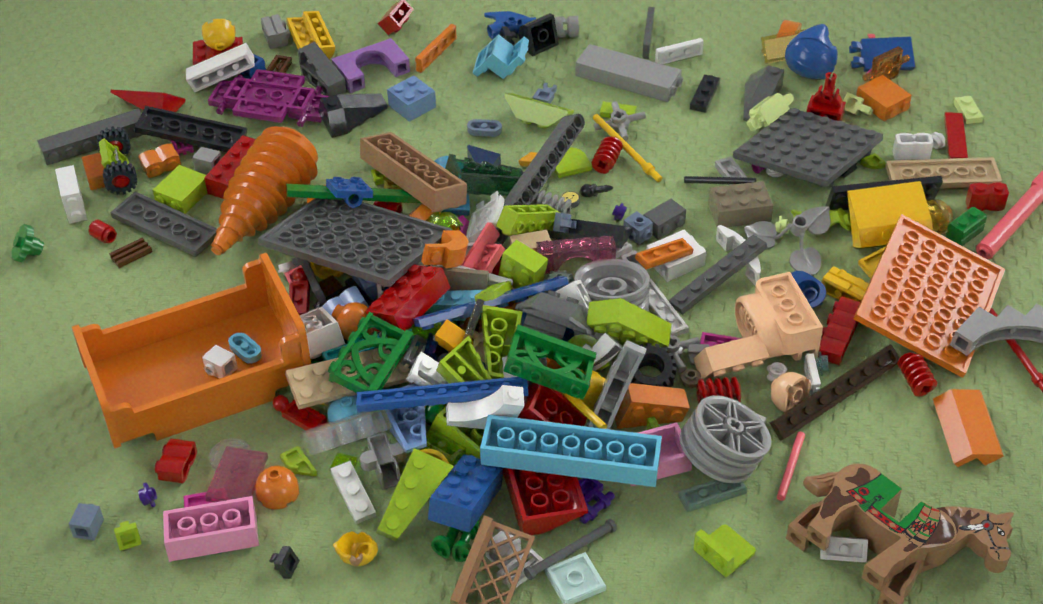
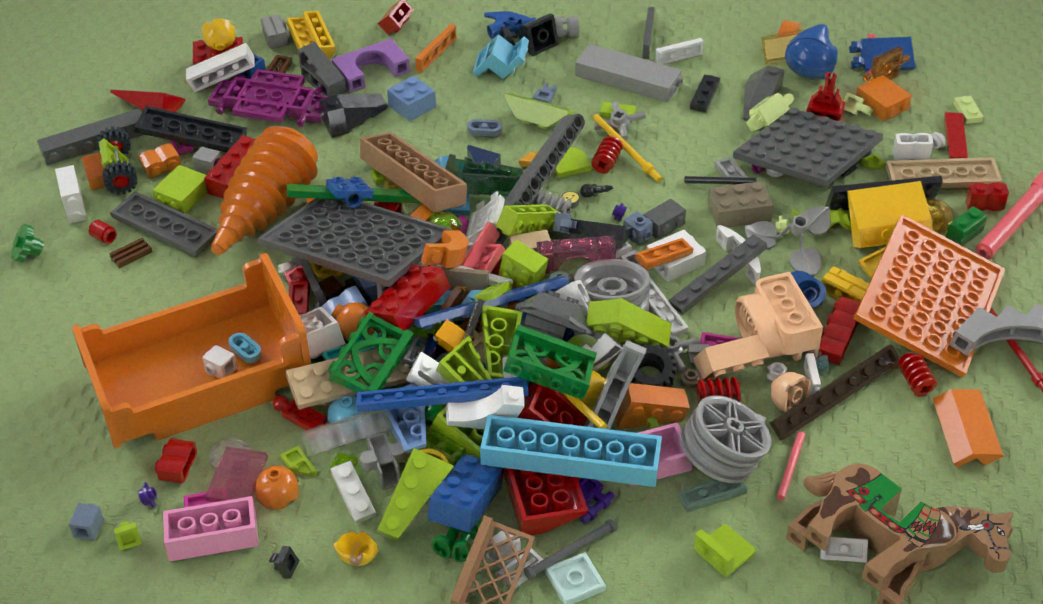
none -> reddish brown tile [439,286,471,311]

